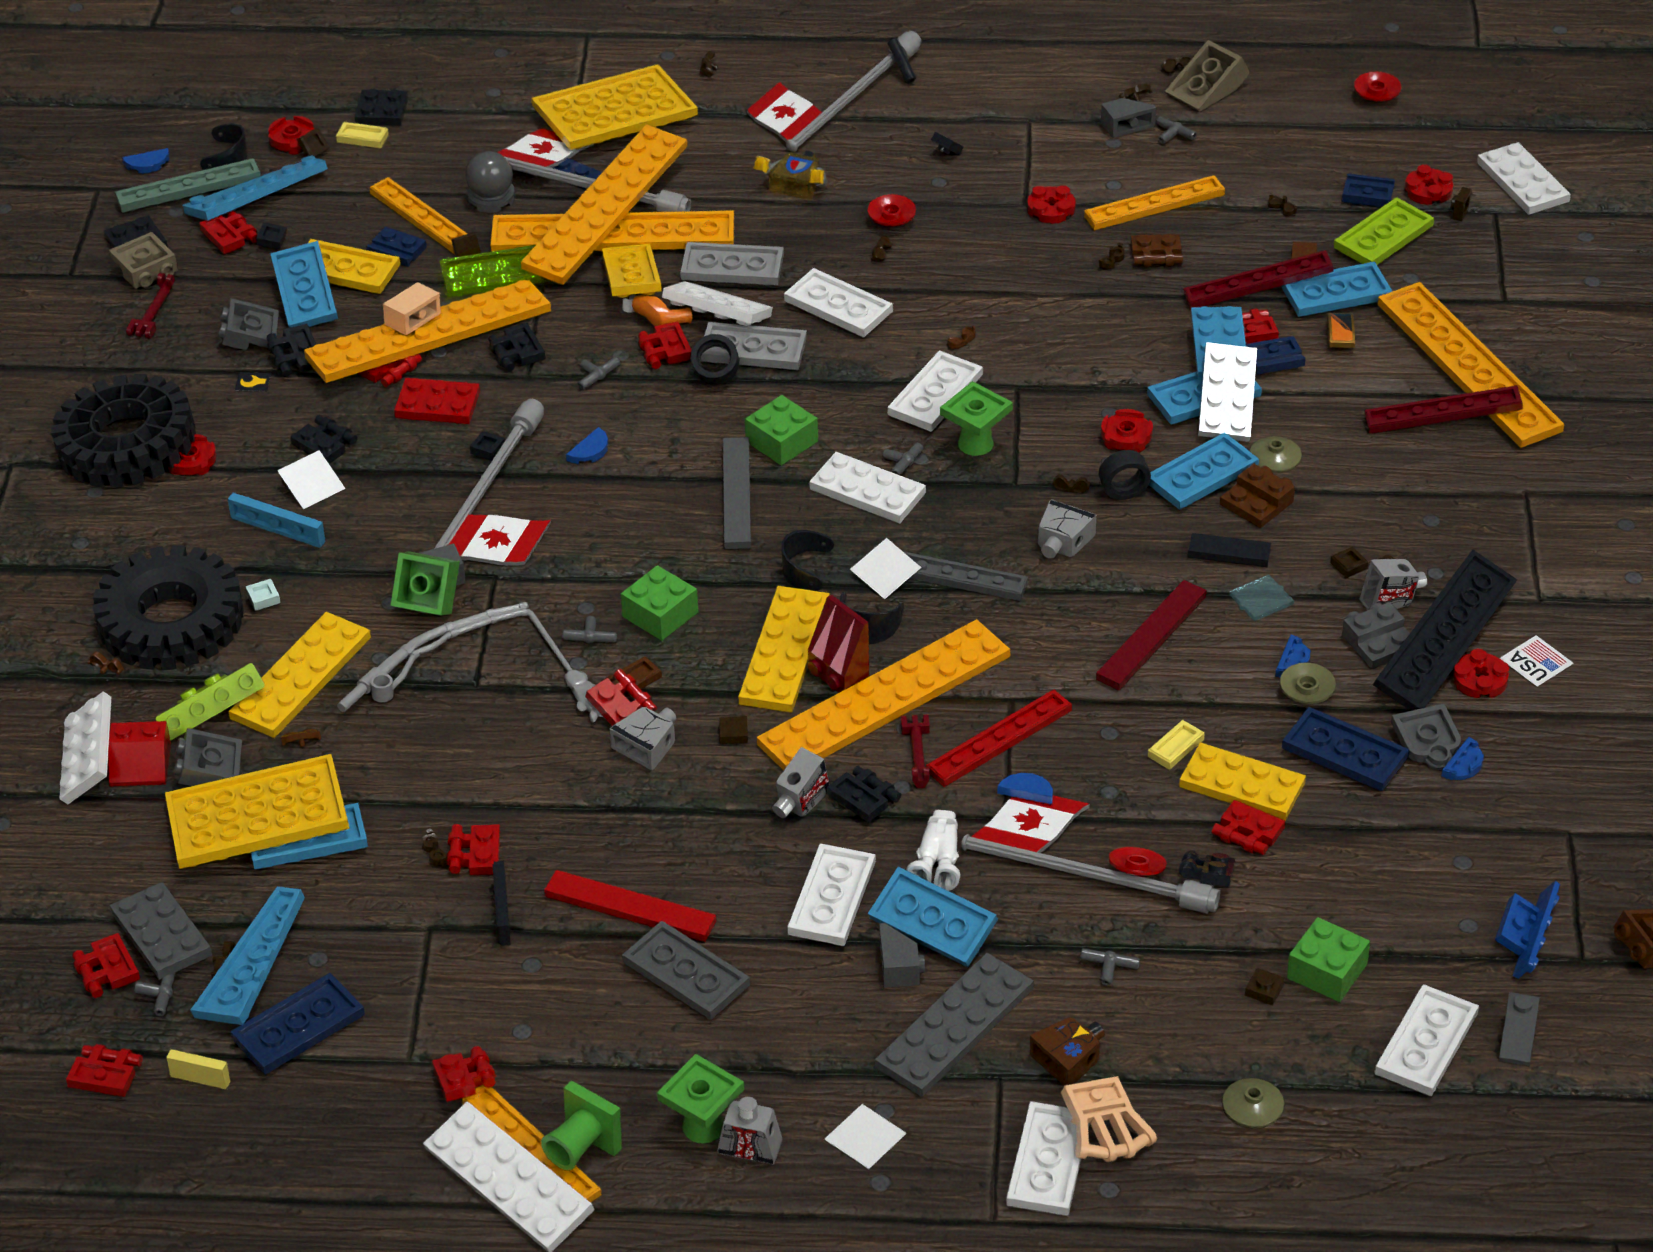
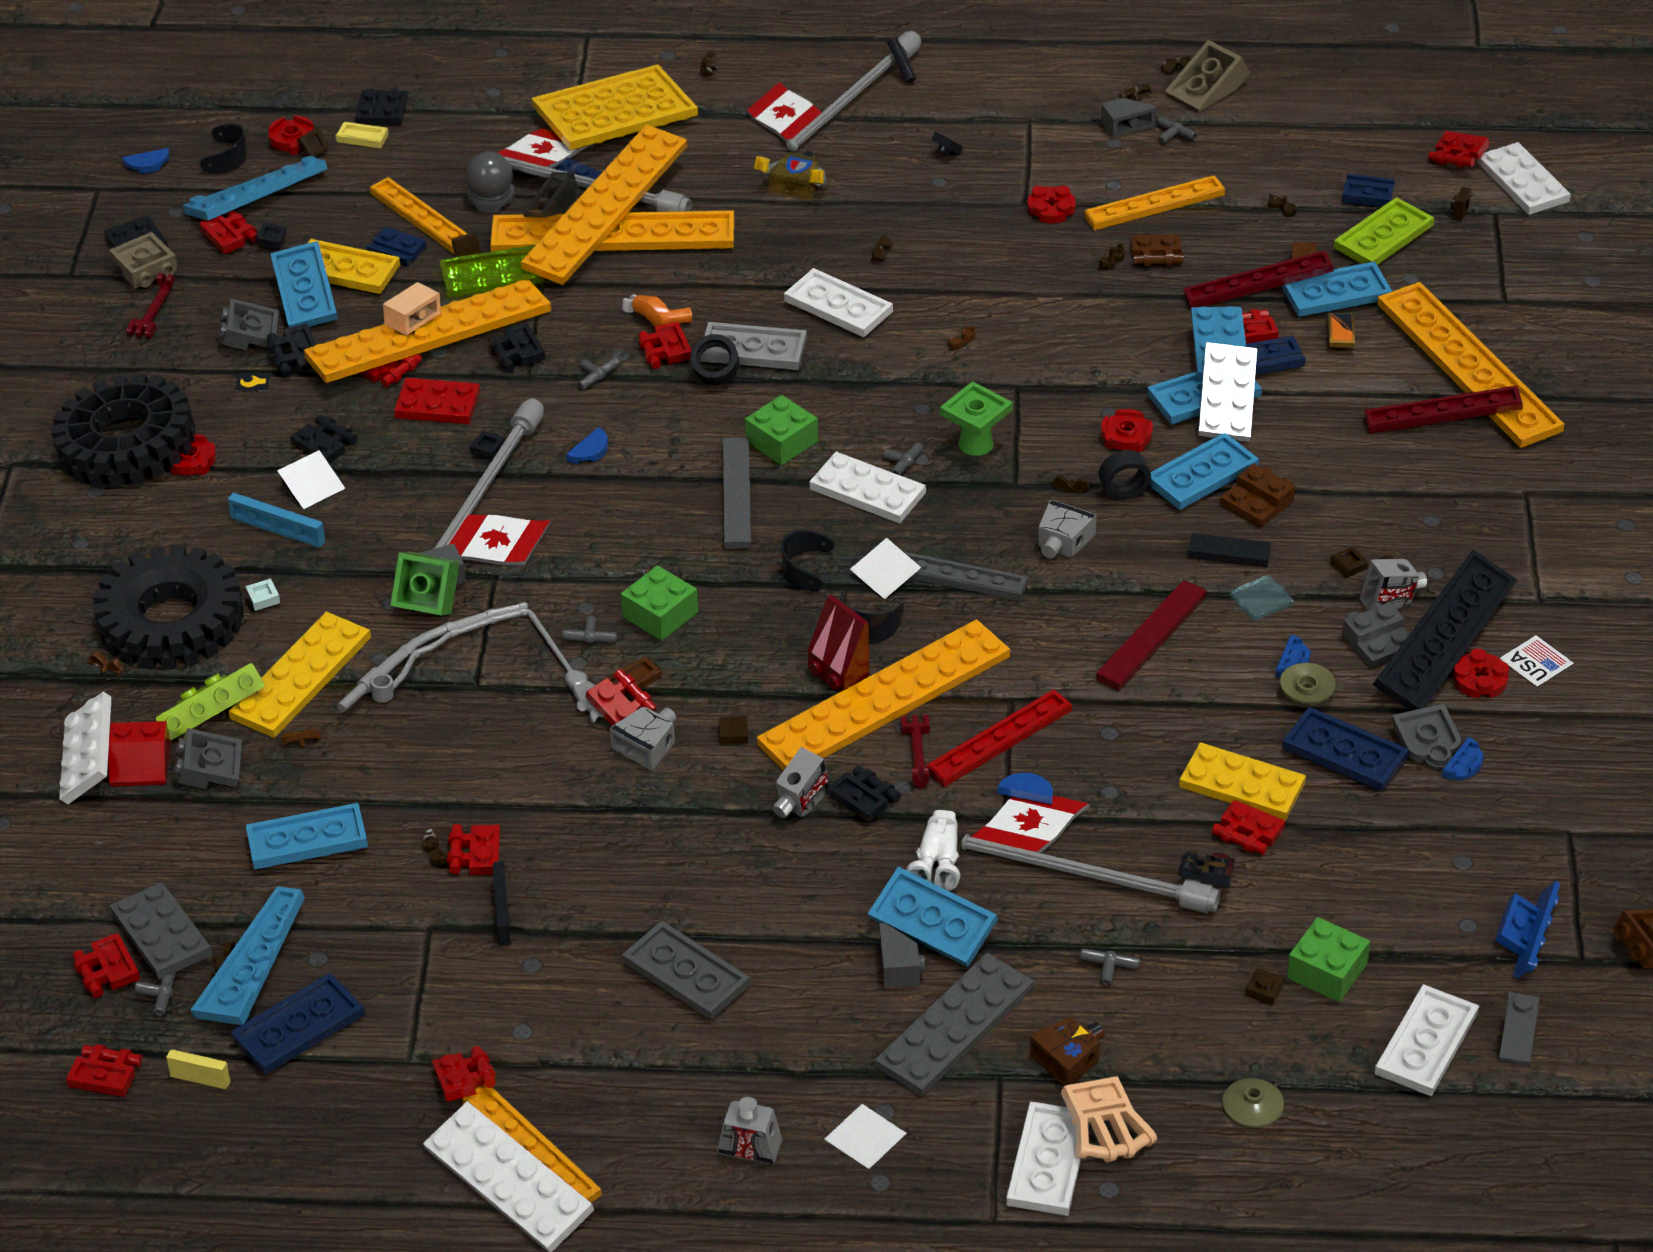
sand green plate [115,158,260,213] -> none
yellow plate [165,754,350,869] -> none
bright green plant [541,1080,622,1170] -> none
red tile [544,870,716,942] -> none
yellow plate [602,244,662,298] -> none
bright green plant [657,1054,745,1143] -> none
white plate [662,281,773,326] -> none
light grey plate [680,242,784,285] -> none
yellow plate [738,586,830,713] -> none
white plate [788,844,876,946] -> none
red dish [868,194,916,226] -> none
white plate [887,351,983,432] -> none
red dish [1109,847,1167,877] -> none
light yellow tile [1148,720,1205,770] -> none
olive dish [1250,436,1302,473] -> none
red dish [1354,72,1401,101] -> none
red plate [1405,165,1453,205] -> none
none -> clear smoke slope [523,172,581,218]
none -> red plate [1428,131,1490,168]

